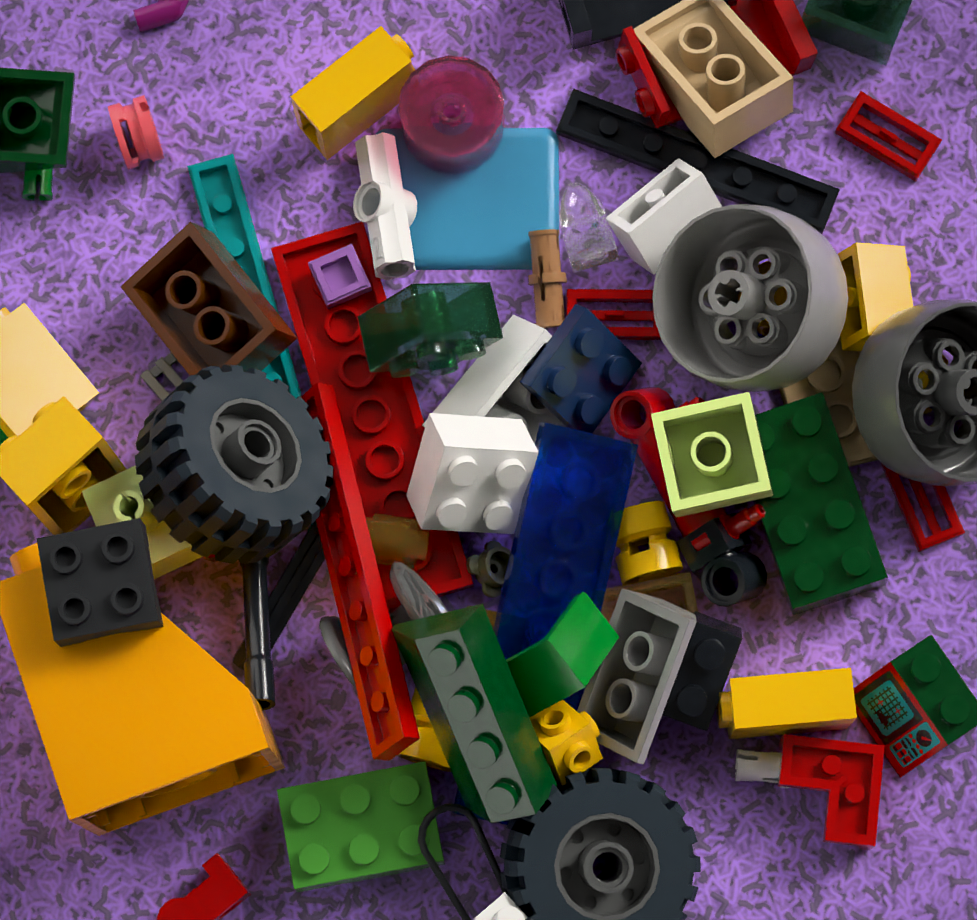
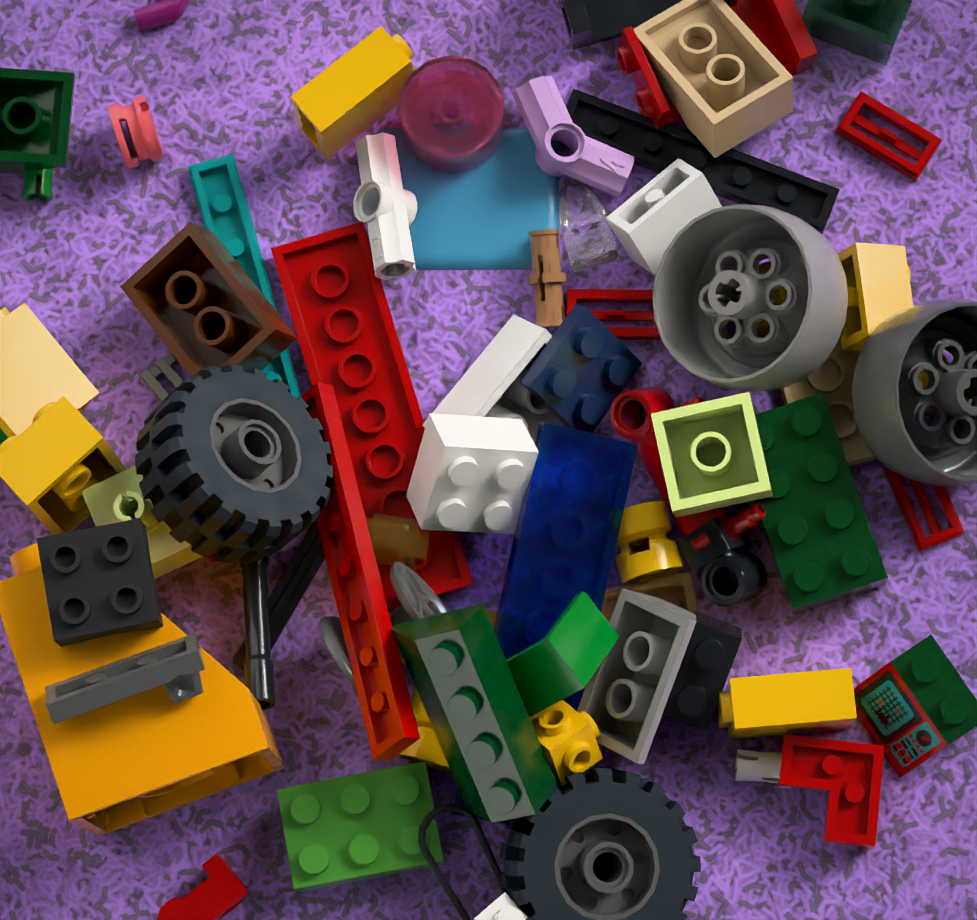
medium lavender tile [308,244,372,309] -> none
clear green brick [358,282,503,378] -> none
olive plate [467,541,518,598] -> none
none -> dark grey hinge [45,633,205,724]
none -> lavender piece [512,75,635,197]

